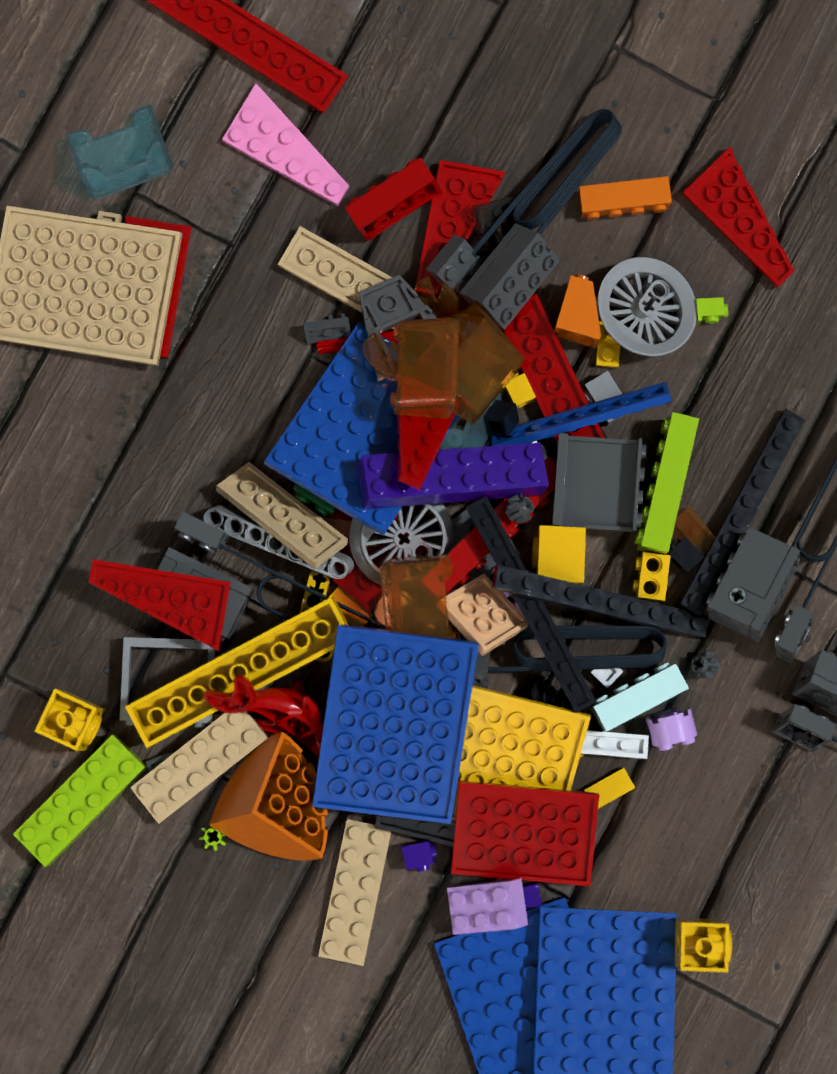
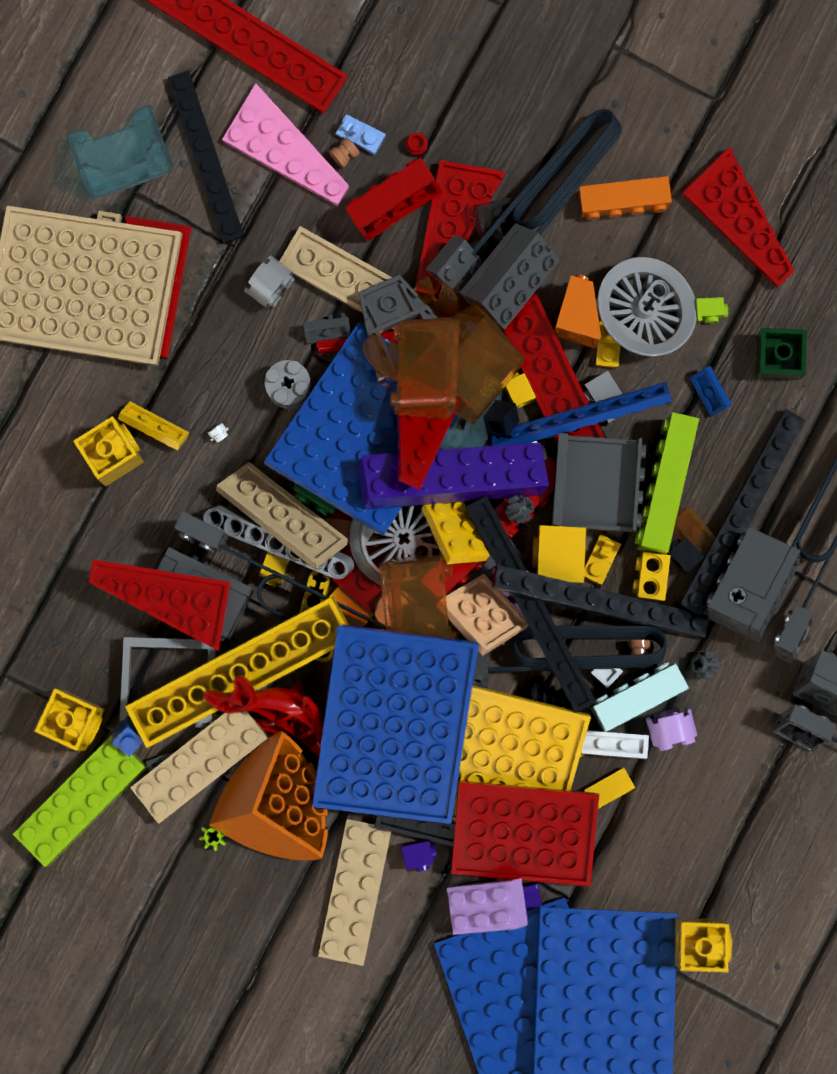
none -> yellow brick [73,416,144,486]
none -> blue brick [112,715,143,757]
none -> yellow plate [118,401,189,451]
none -> black plate [168,70,244,244]
none -> white plate [208,423,229,443]
none -> light grey brick [244,255,295,308]
none -> yellow brick [259,552,291,587]
none -> light grey brick [265,360,312,409]
none -> nougat wheel [329,137,360,169]
none -> light blue plate [336,114,386,155]
none -> red plate [405,133,428,155]
none -> yellow plate [421,501,490,564]
none -> yellow plate [584,534,621,585]
none -> nougat wheel [628,640,651,655]
none -> blue plate [690,366,732,417]
none -> dark green brick [756,328,807,379]

